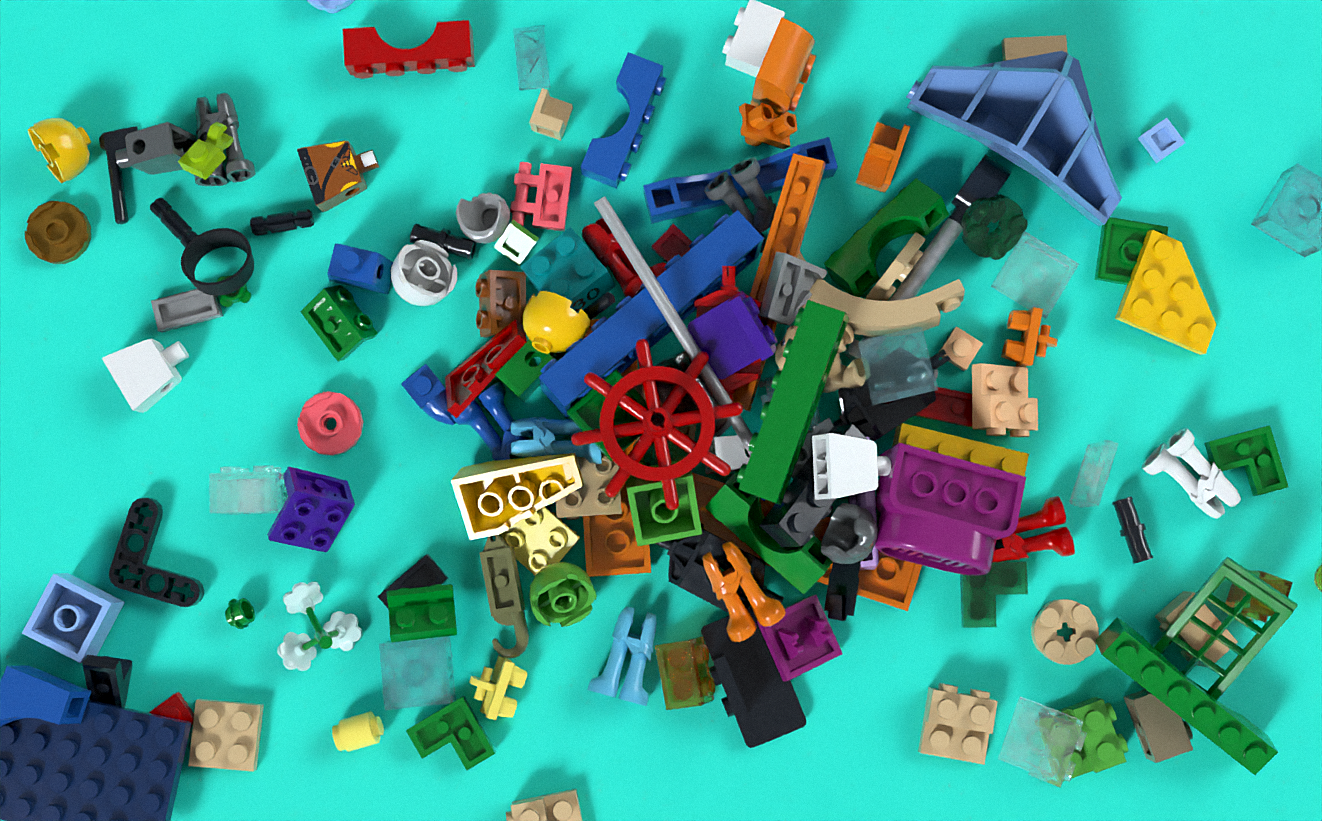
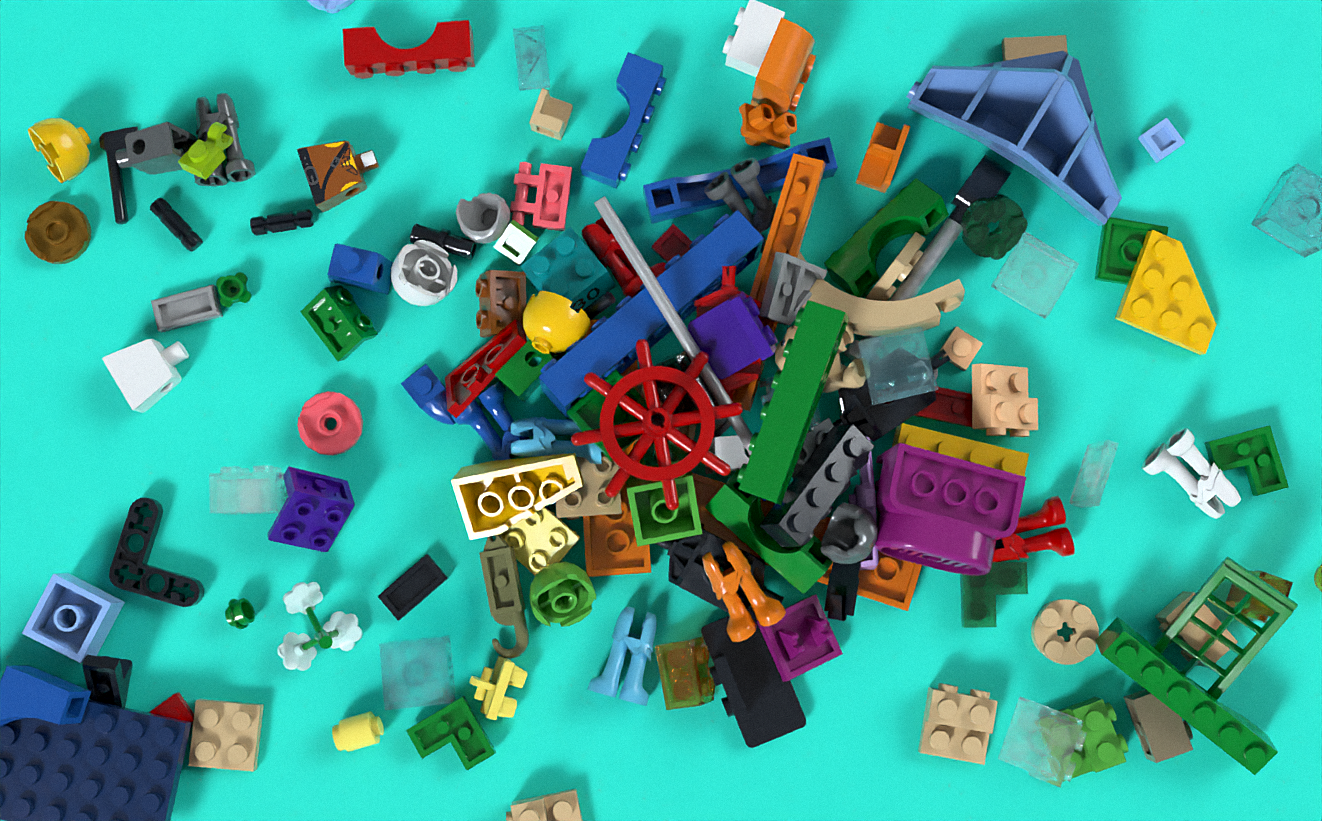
black tyre [181,228,254,296] -> none
green bracket [387,584,457,642] -> none
white torso [812,433,891,500] -> none
orange hips [1001,307,1058,368] -> none
black pin [1112,496,1154,564] -> none

